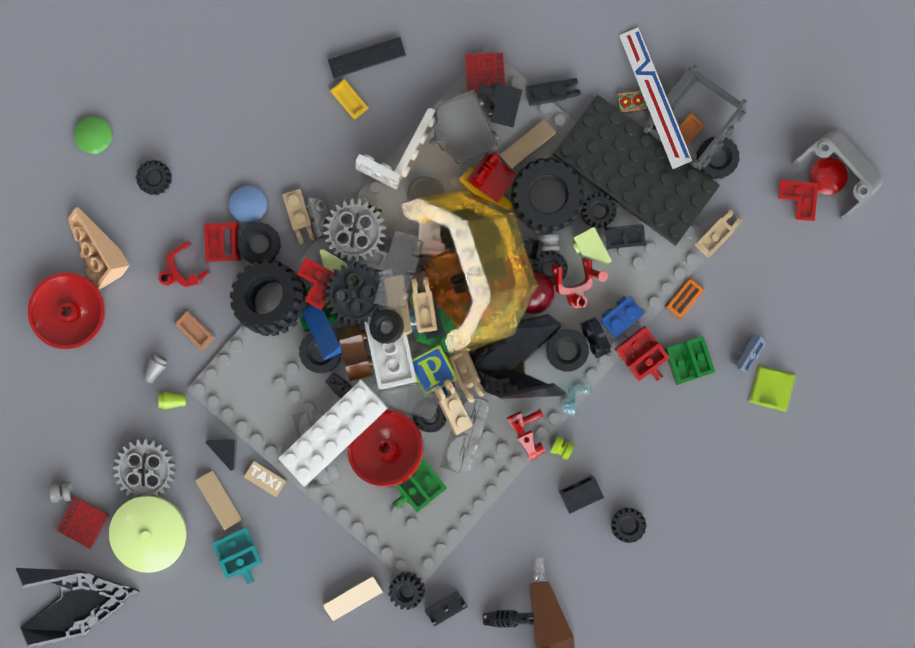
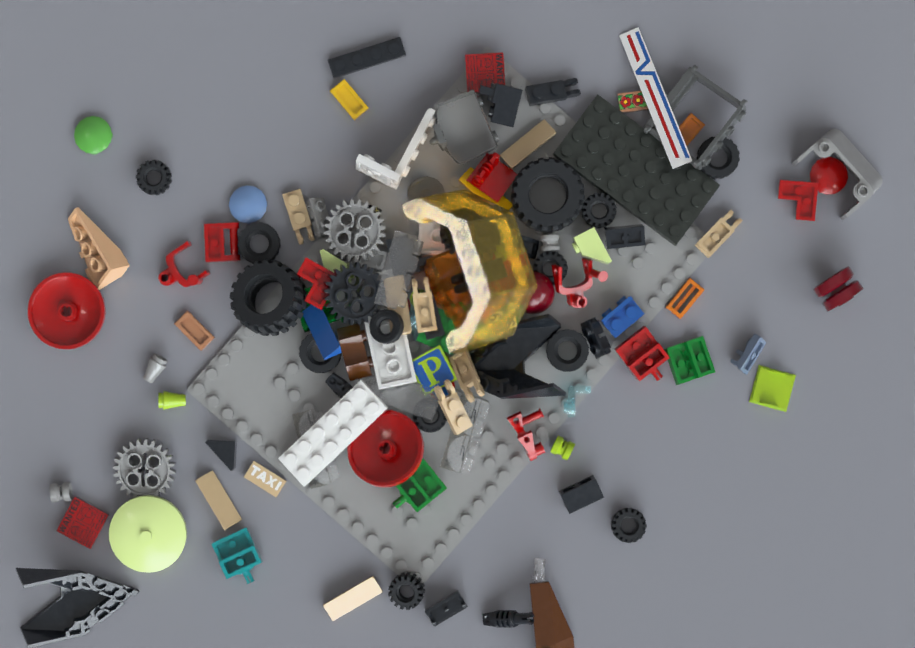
none -> dark red wheel [813,266,864,312]

